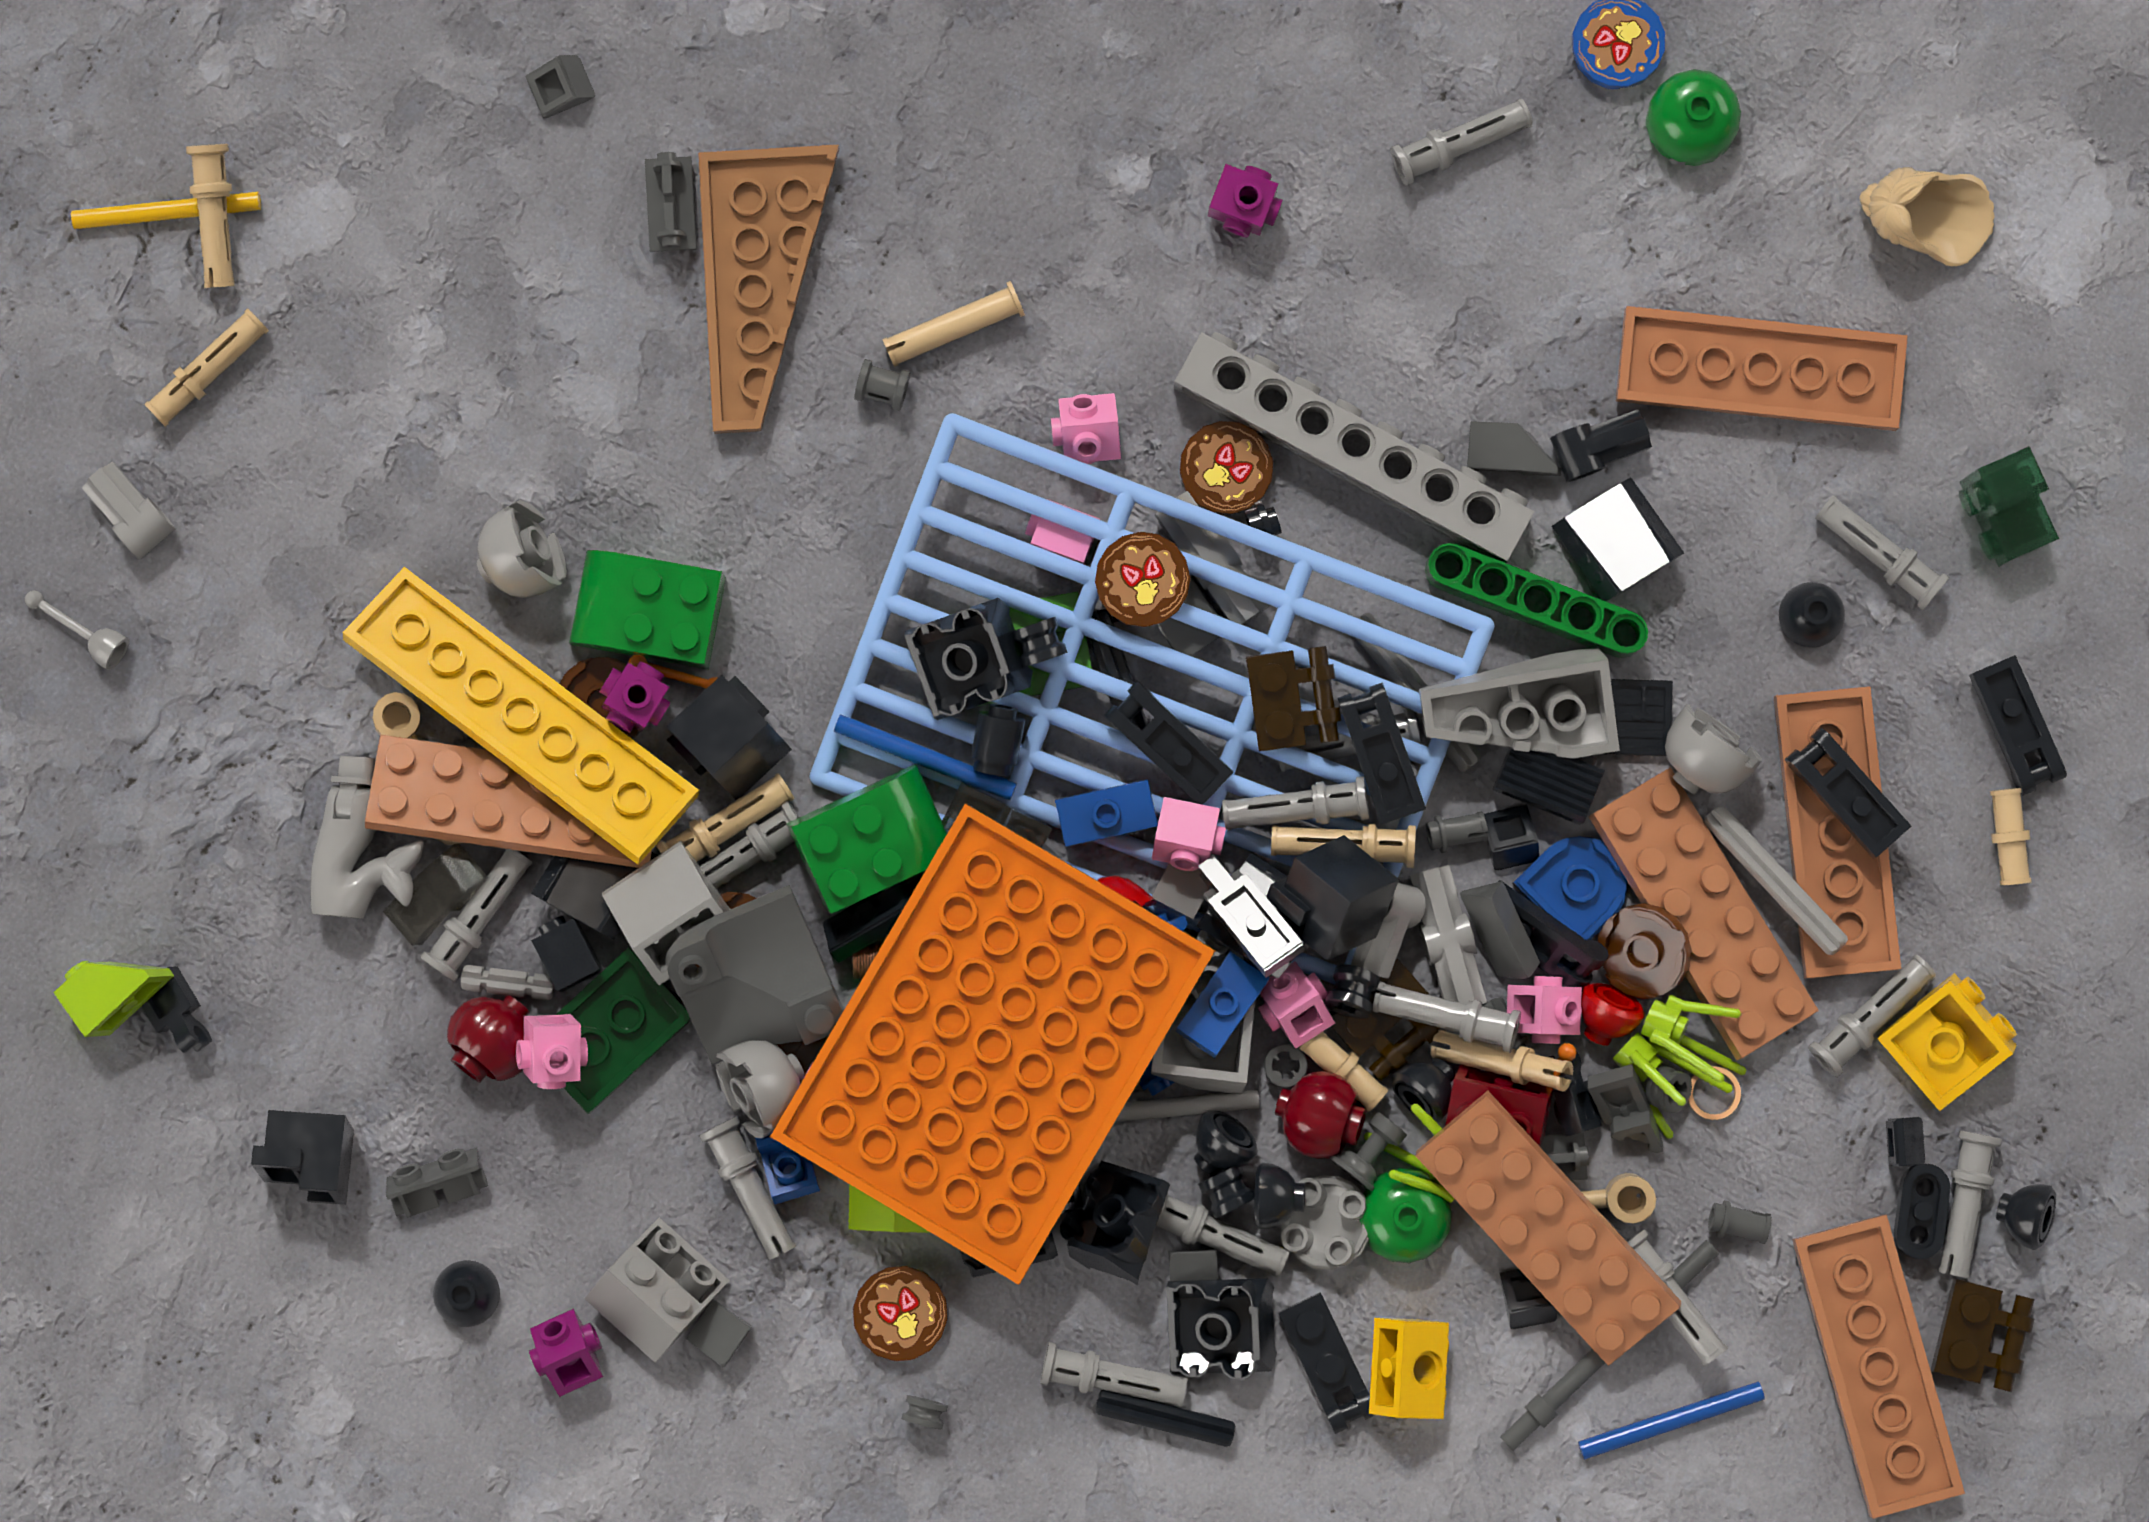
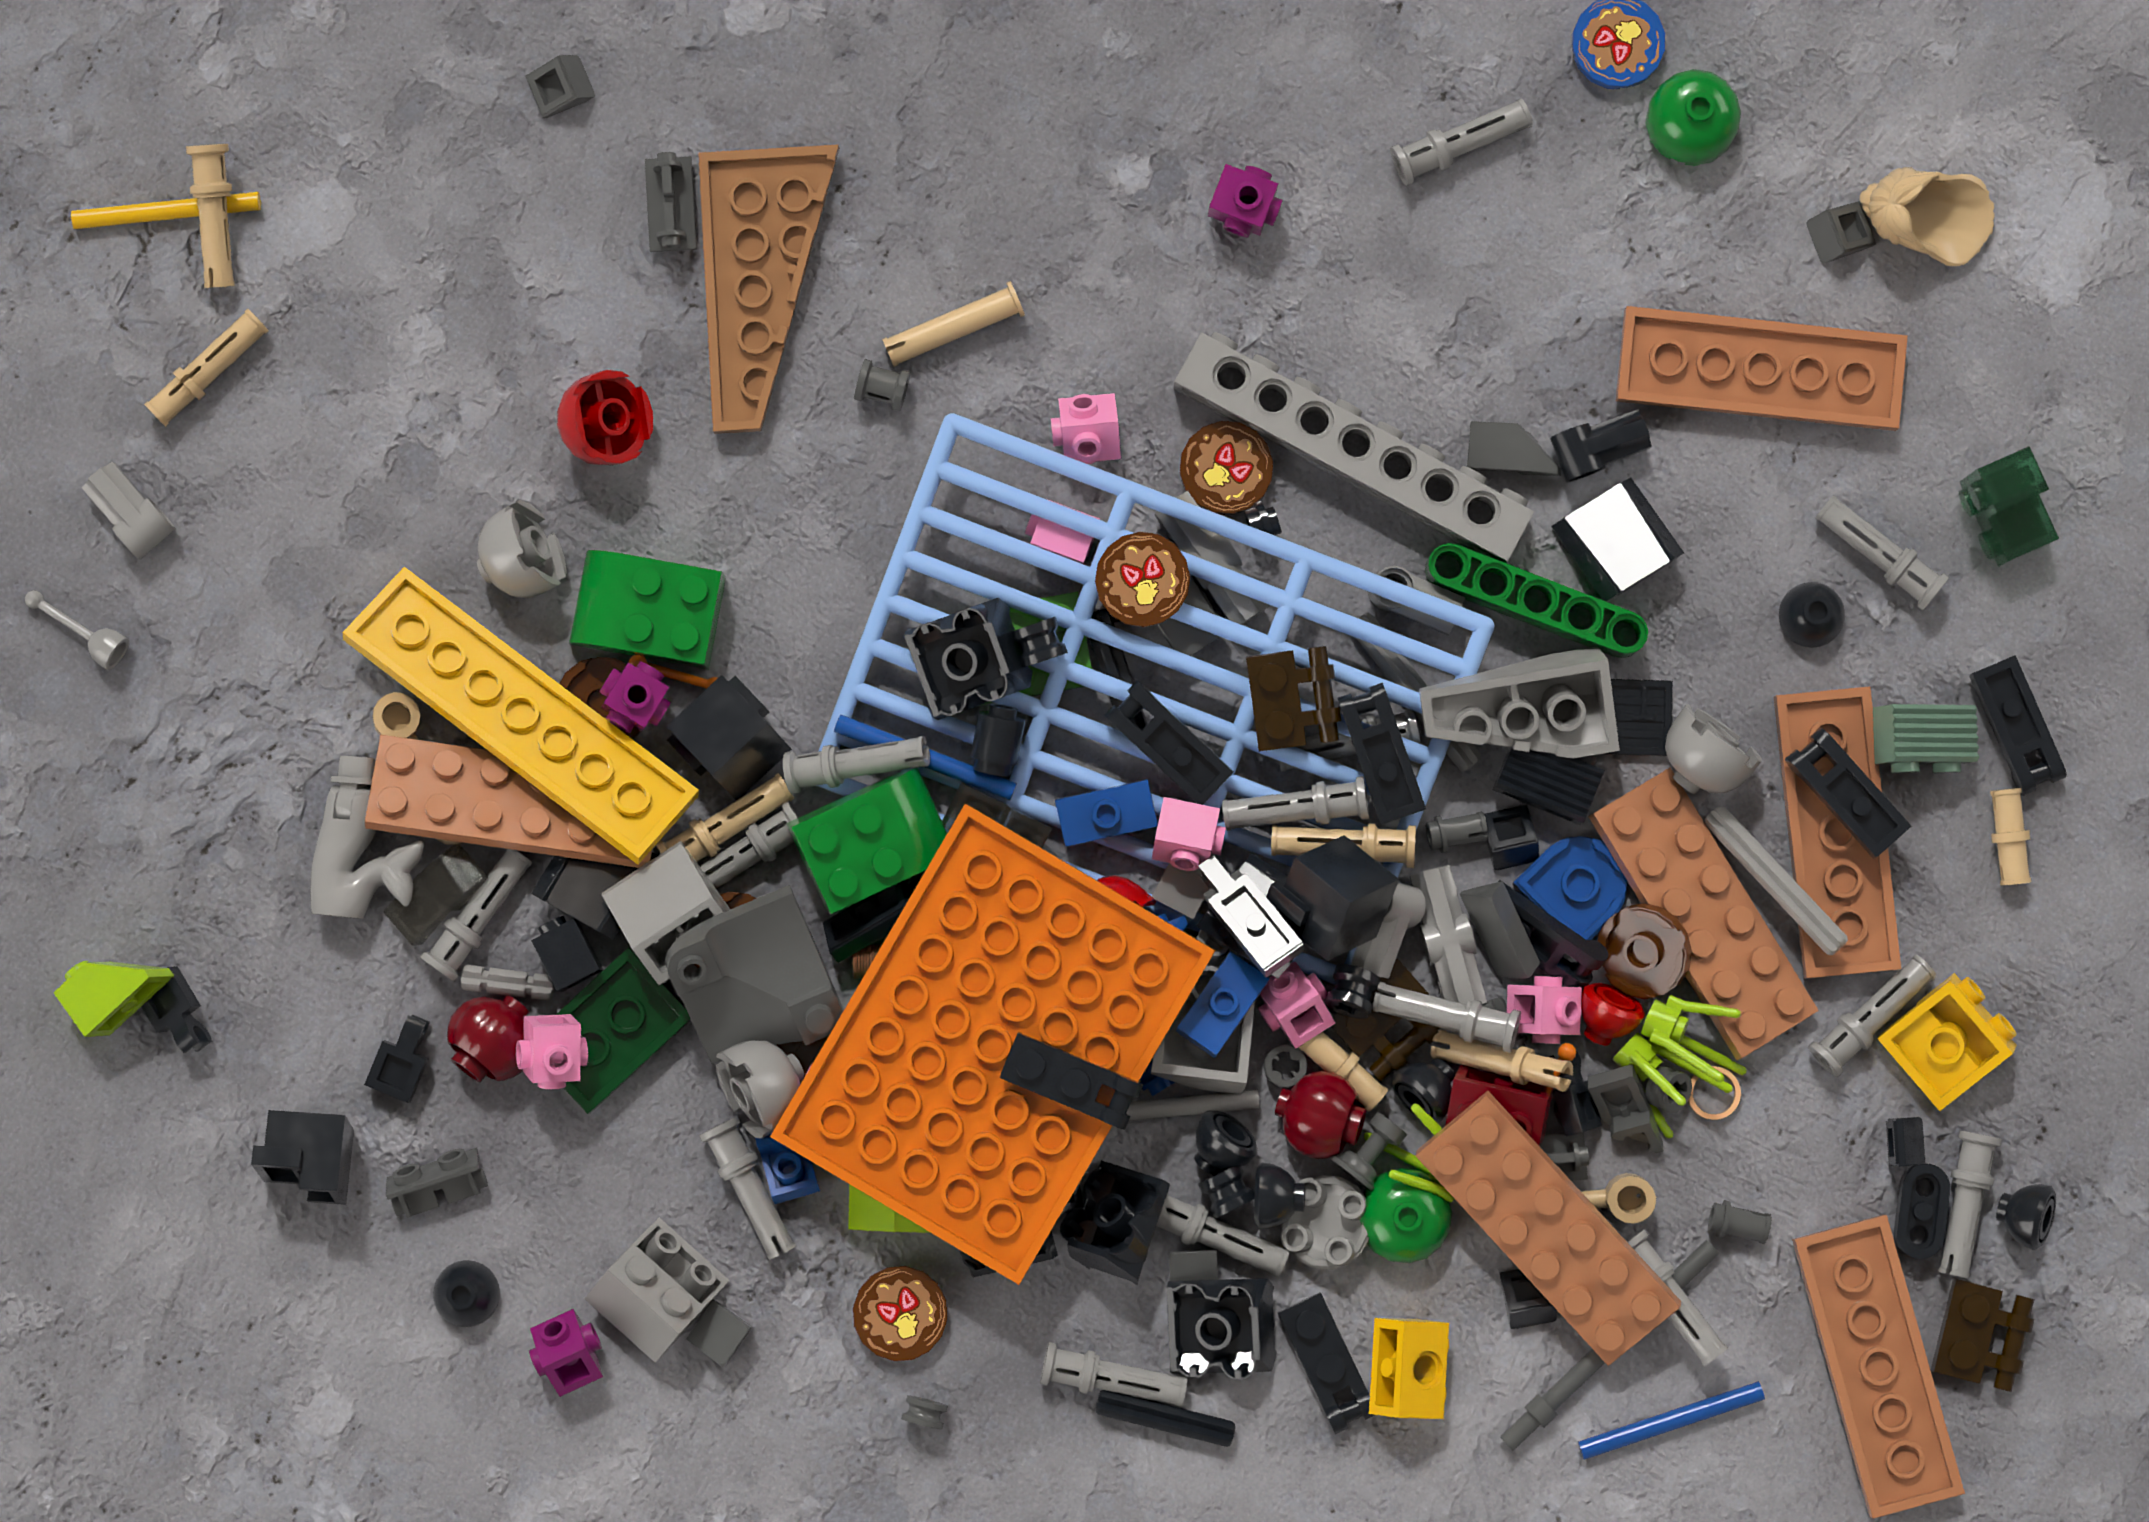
none -> black plate [364,1015,430,1103]
none -> red cylinder [557,370,653,466]
none -> light grey pin [783,736,930,794]
none -> black plate [999,1032,1143,1130]
none -> light grey piece [1368,565,1465,635]
none -> dark grey slope [1806,201,1876,263]
none -> sand green brick [1873,704,1979,774]

